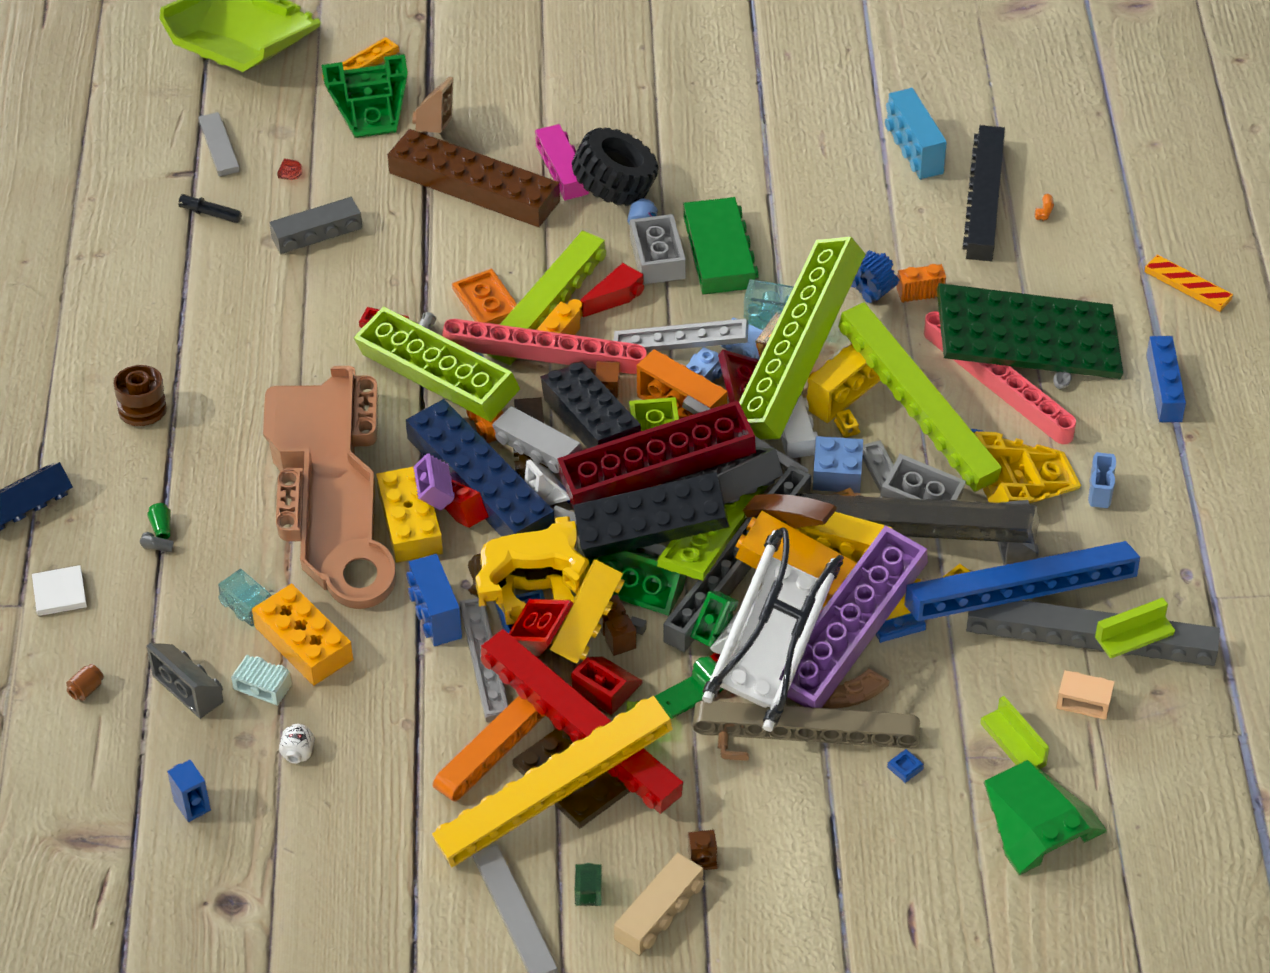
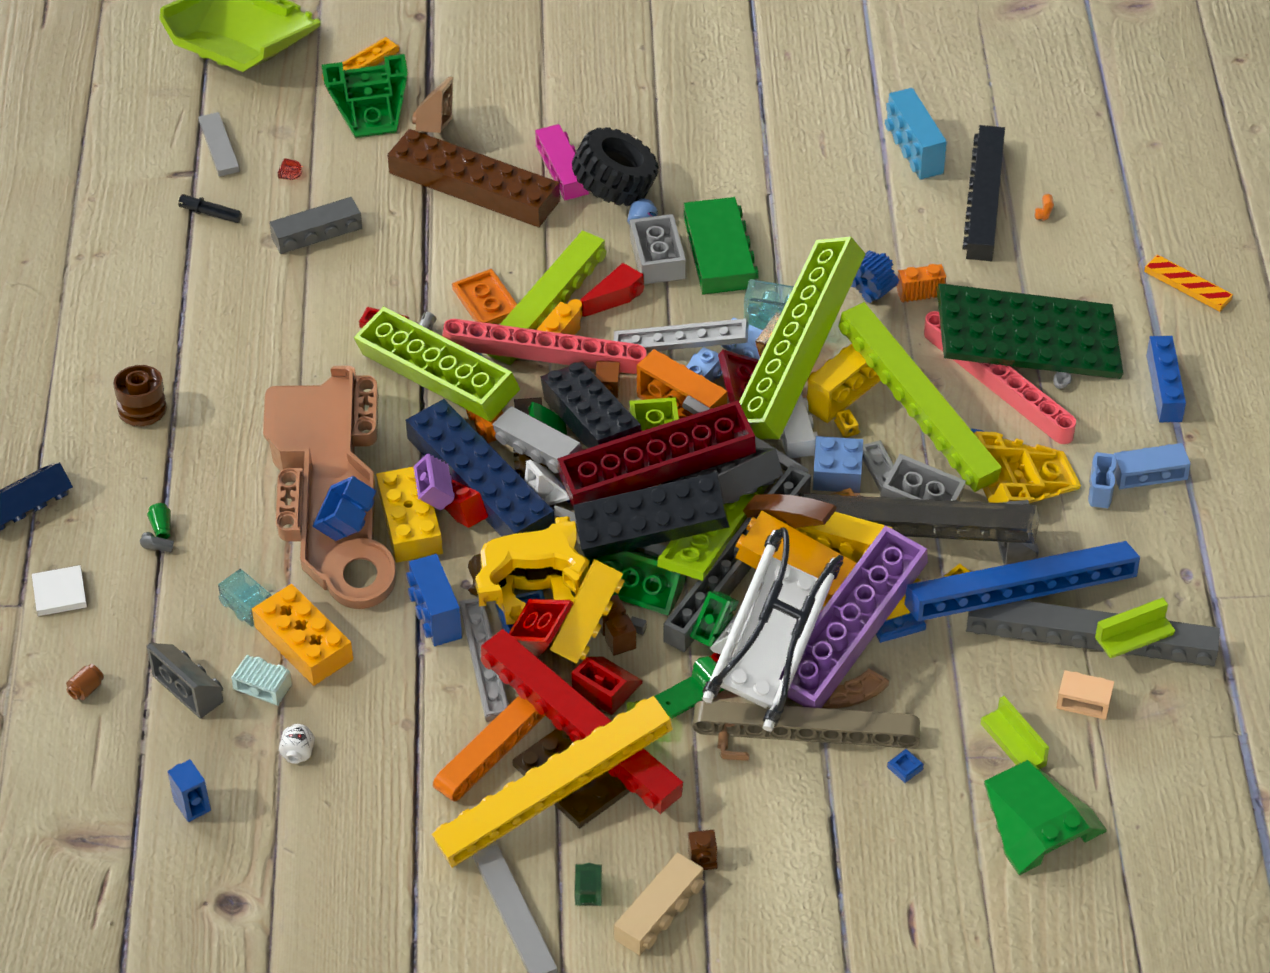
none -> blue piece [312,476,376,541]
none -> green slope [528,402,567,435]
none -> medium blue brick [1114,443,1191,490]

